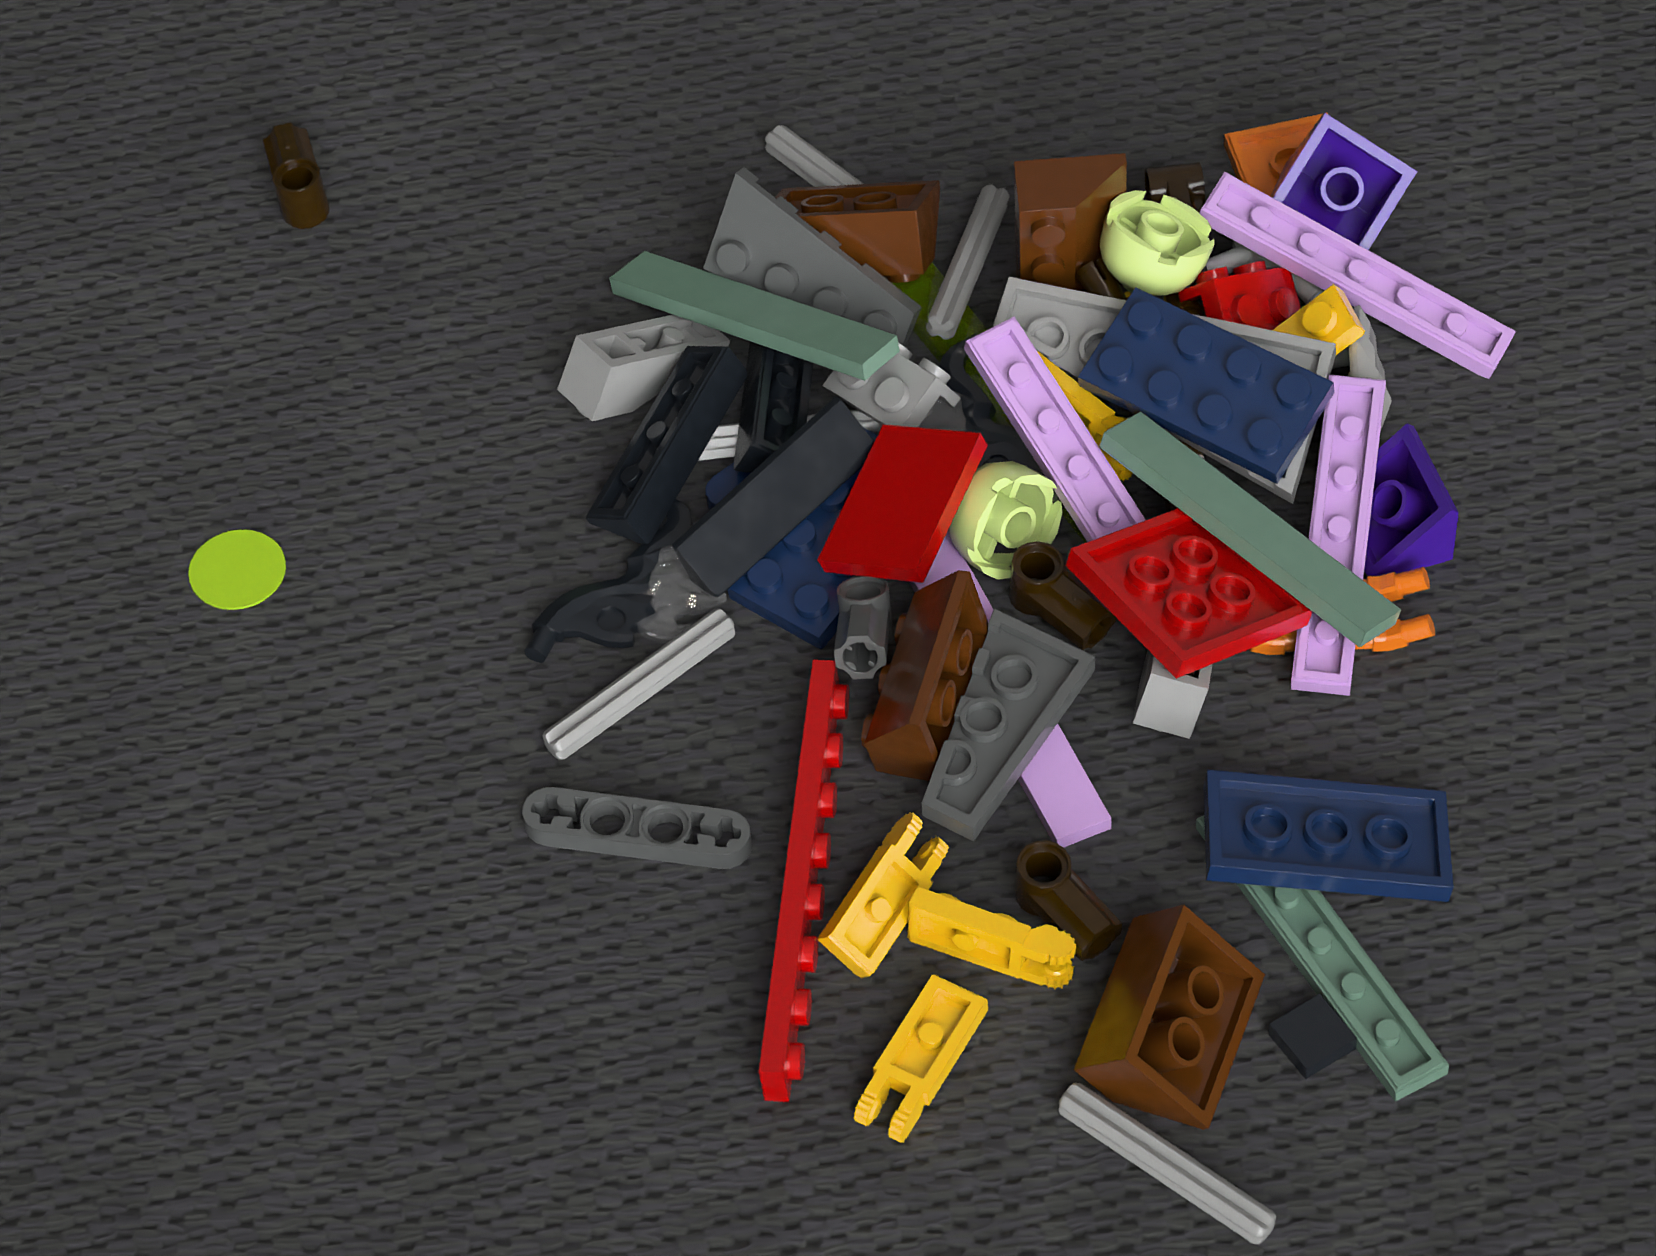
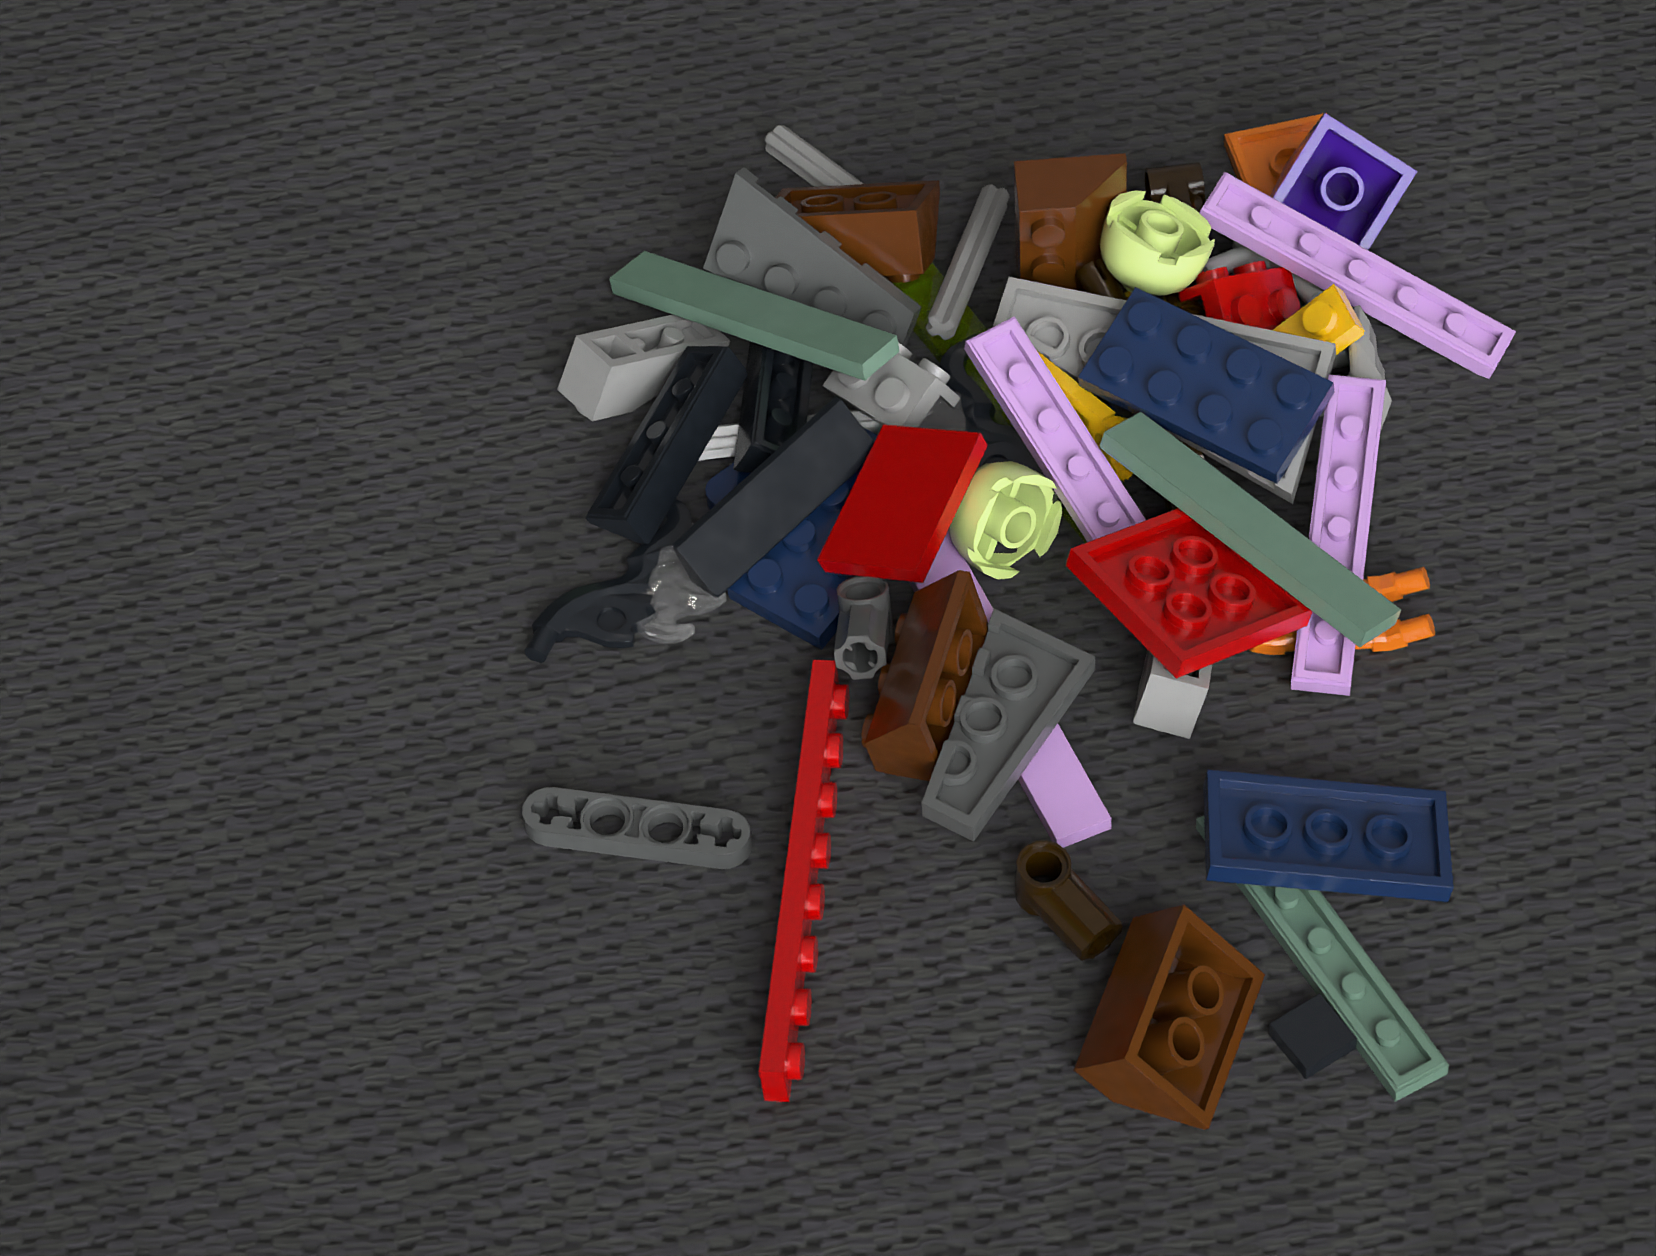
lime piece [188,530,286,610] -> none
dark brown piece [263,122,329,229] -> none
light grey axle [542,608,735,760] -> none
yellow hinge [817,812,949,978] -> none
yellow hinge [854,974,988,1143] -> none
yellow hinge [908,886,1076,990] -> none
dark brown piece [1009,541,1117,650] -> none
light grey axle [1059,1083,1276,1244] -> none
dark purple slope [1364,423,1459,576] -> none

